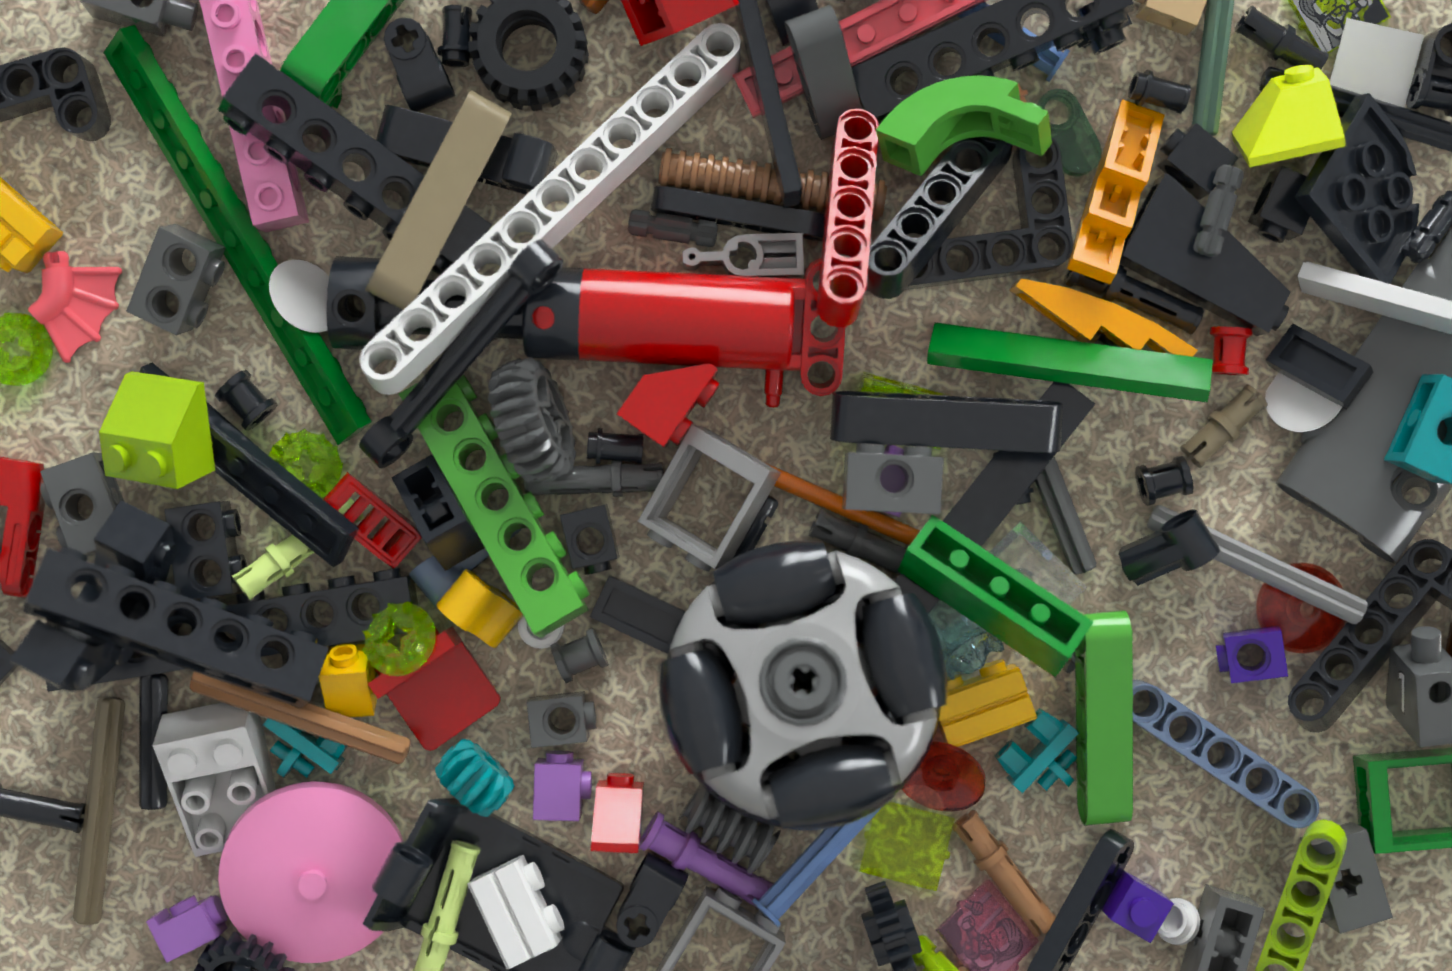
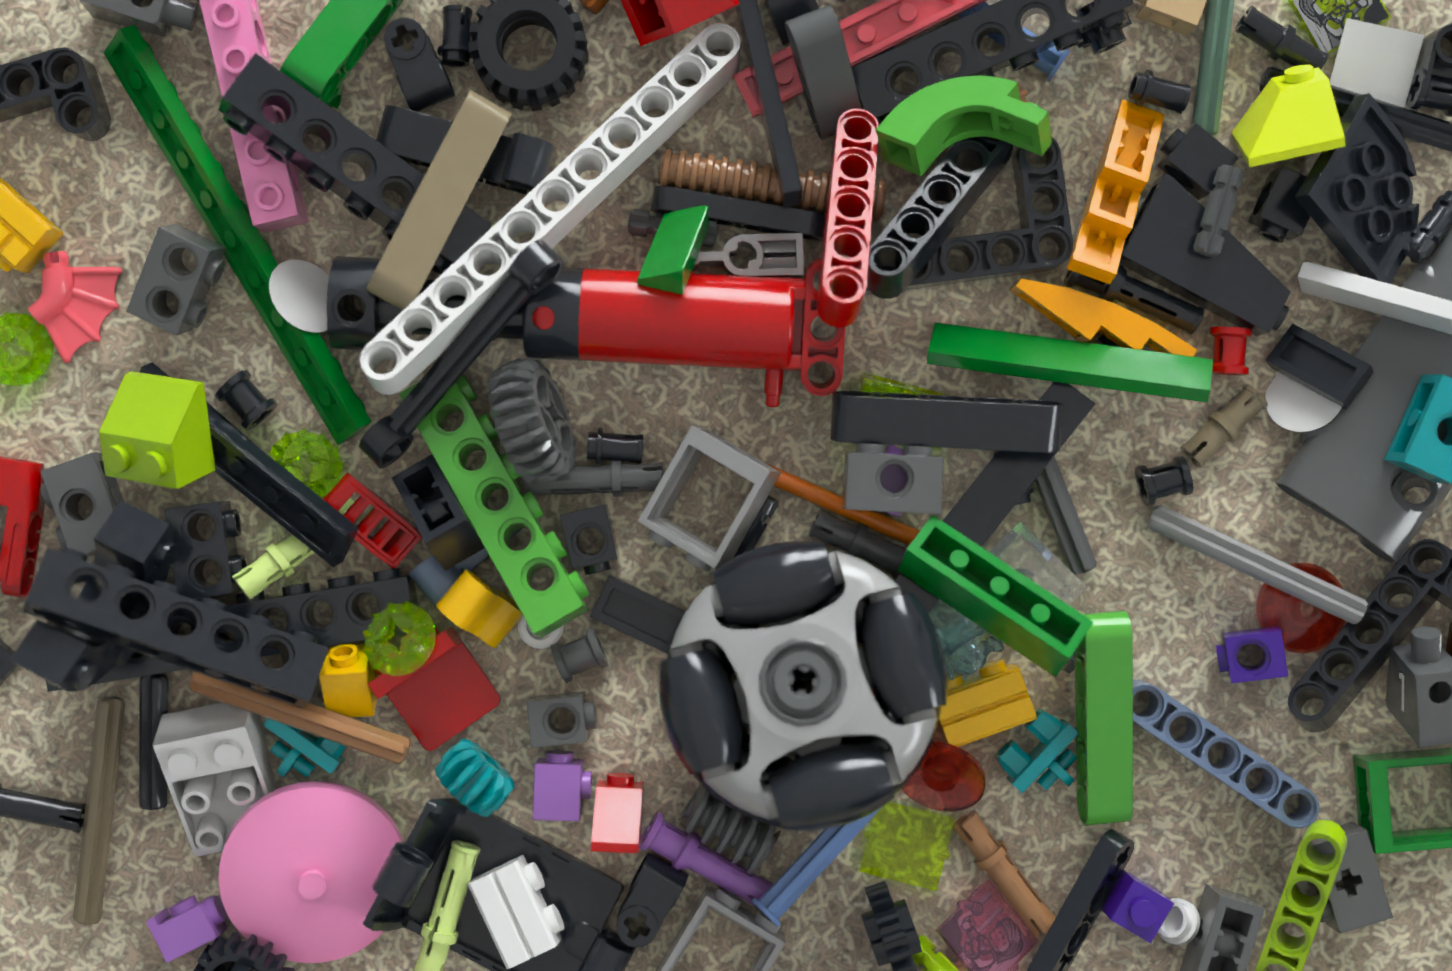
red slope [617,364,720,448] -> none
clear green piece [1036,89,1102,177] -> none
black piece [1118,509,1220,586] -> none
none -> green slope [637,206,709,295]

